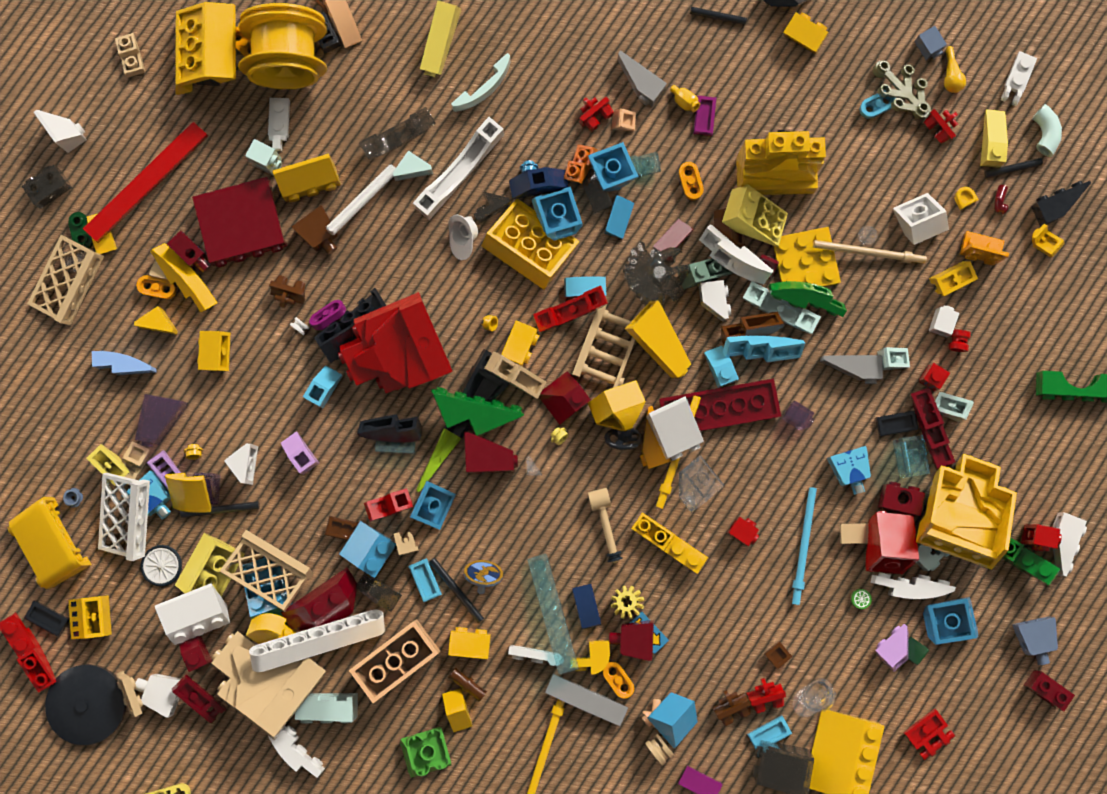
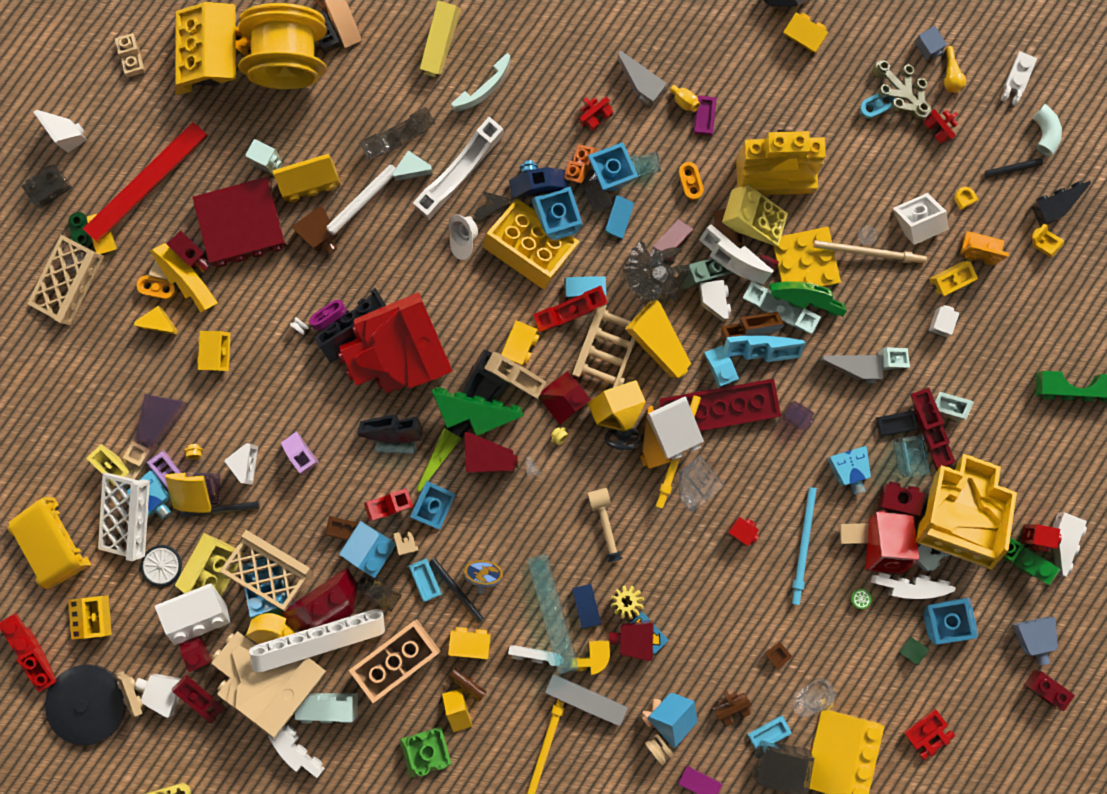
black tile [24,600,70,637] -> none
sand blue plate [63,488,83,507] -> none
light blue slope [92,351,156,375] -> none
white hinge [268,98,290,151] -> none
reddish brown hips [269,275,306,308] -> none
medium azure slope [303,365,343,408] -> none
yellow hinge [481,315,498,331] -> none
light orange plate [603,661,634,698] -> none
light nougat slope [611,108,636,131] -> none
yellow slope [631,512,709,574] -> none
black bar [690,6,747,25] -> none
red hips [747,678,786,713] -> none
lavender slope [875,624,909,672] -> none
red brick [918,363,950,392] -> none
red wheel [949,329,971,352] -> none
light yellow slope [980,110,1008,168] -> none
dark red arm [994,185,1008,214] -> none

